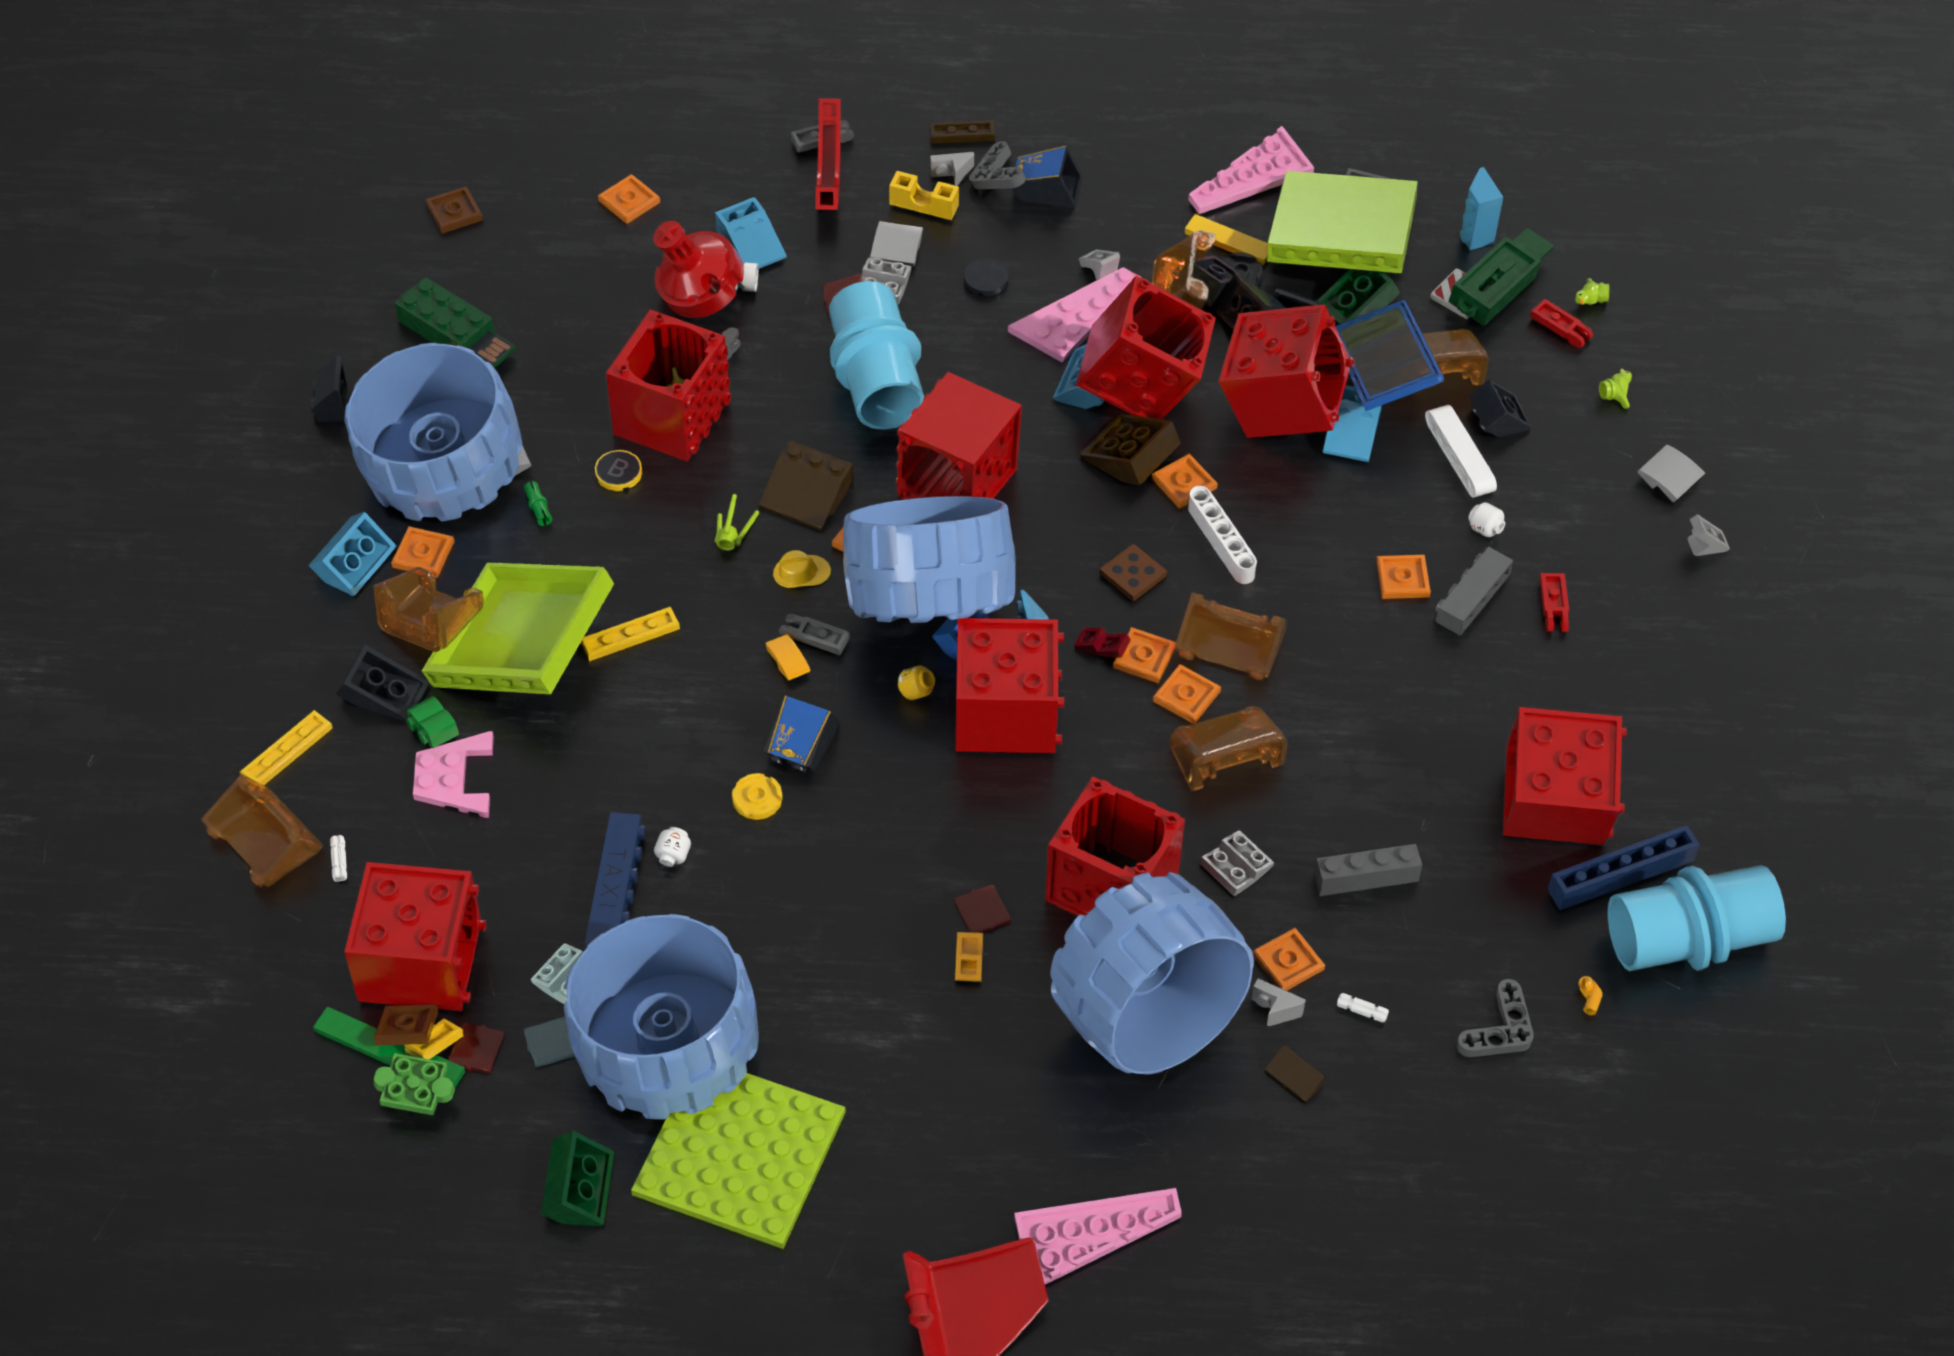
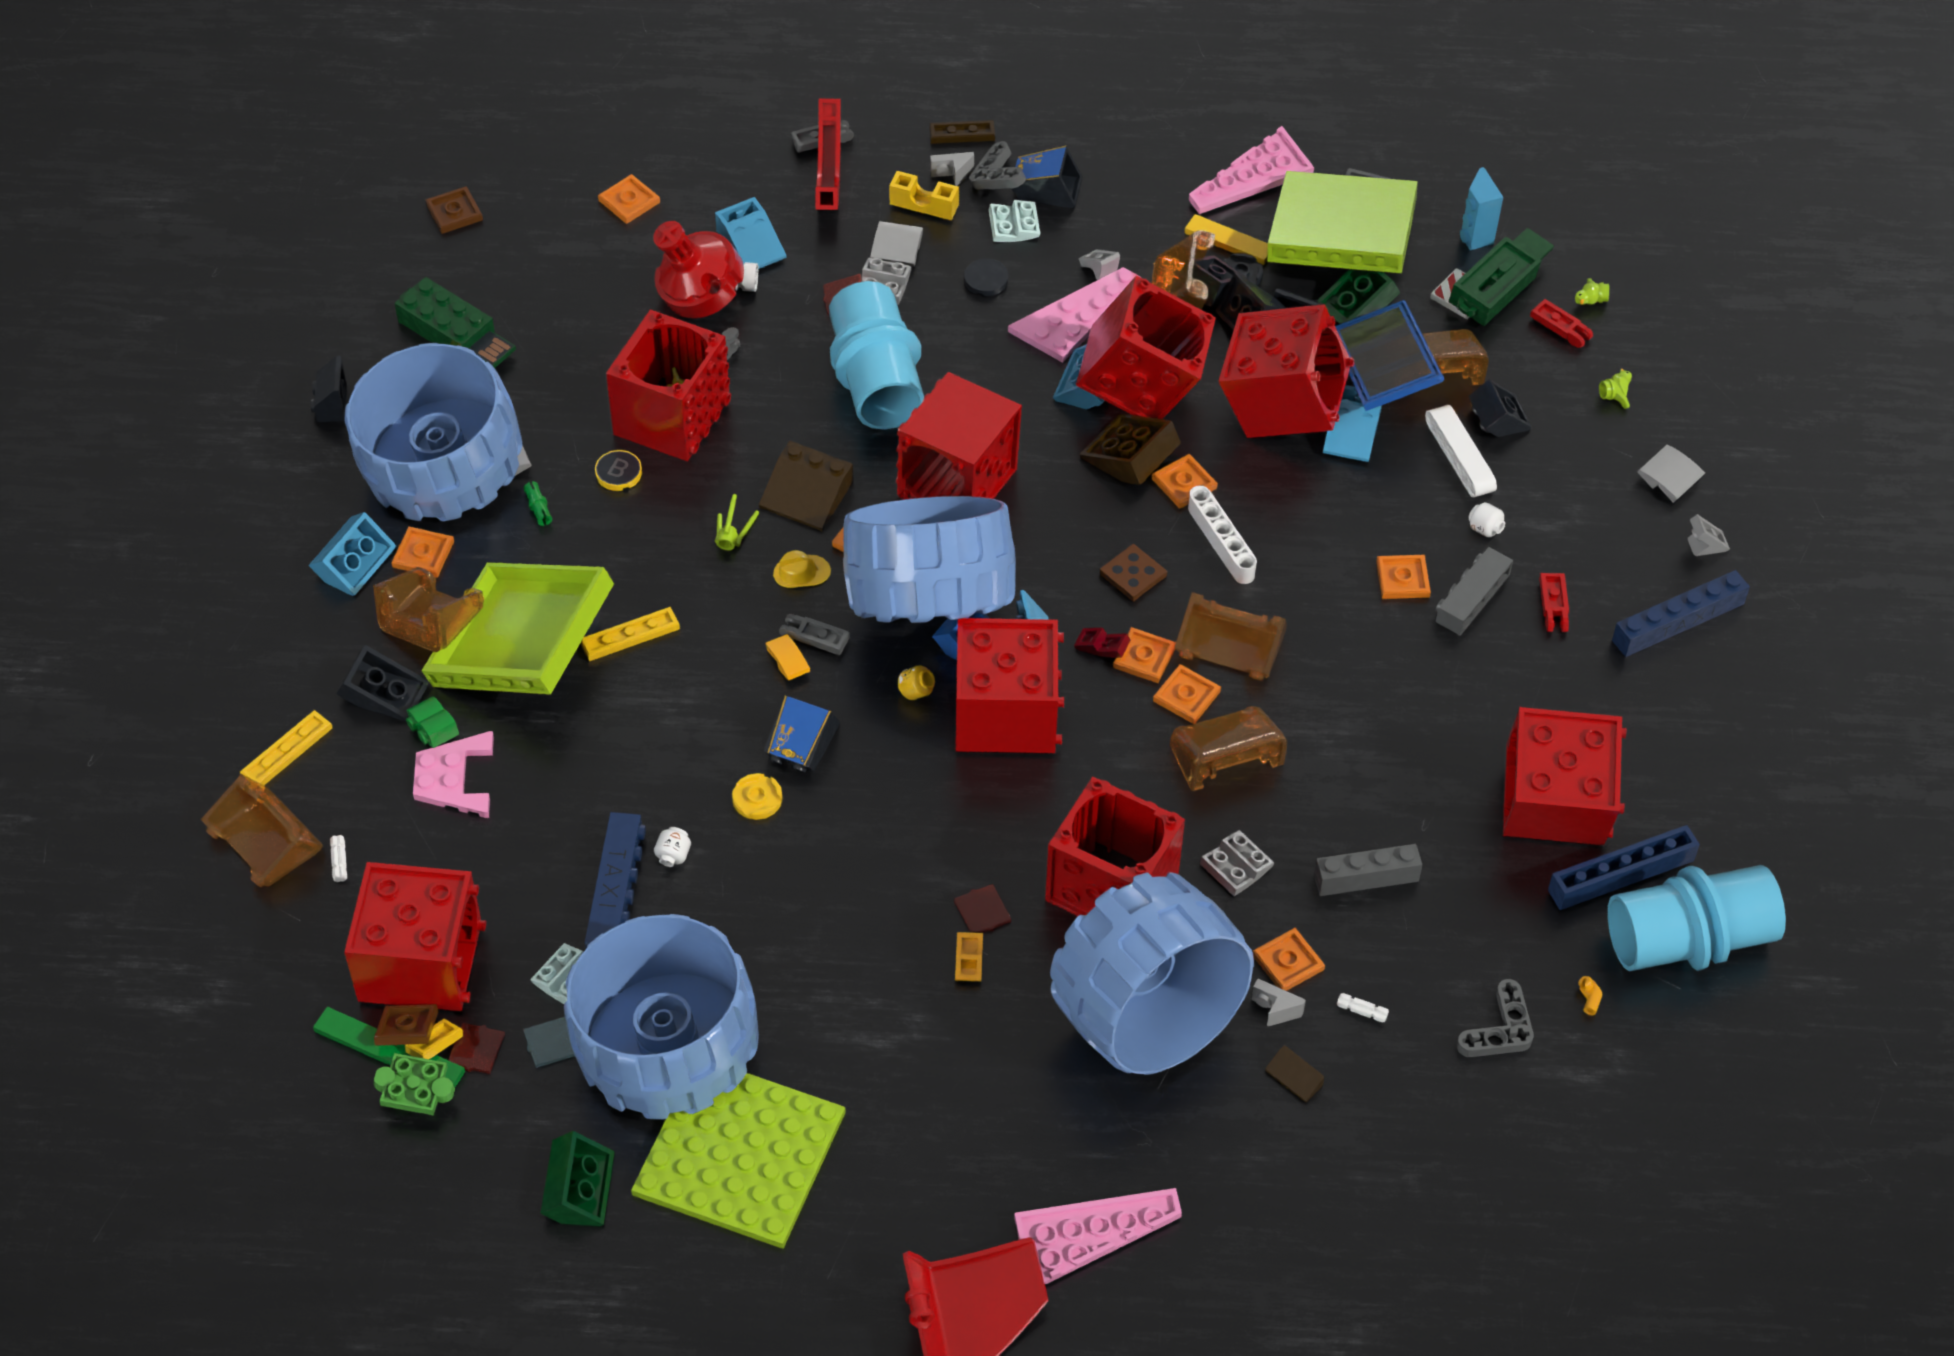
none -> light aqua slope [989,200,1040,242]
none -> dark blue brick [1612,570,1750,657]

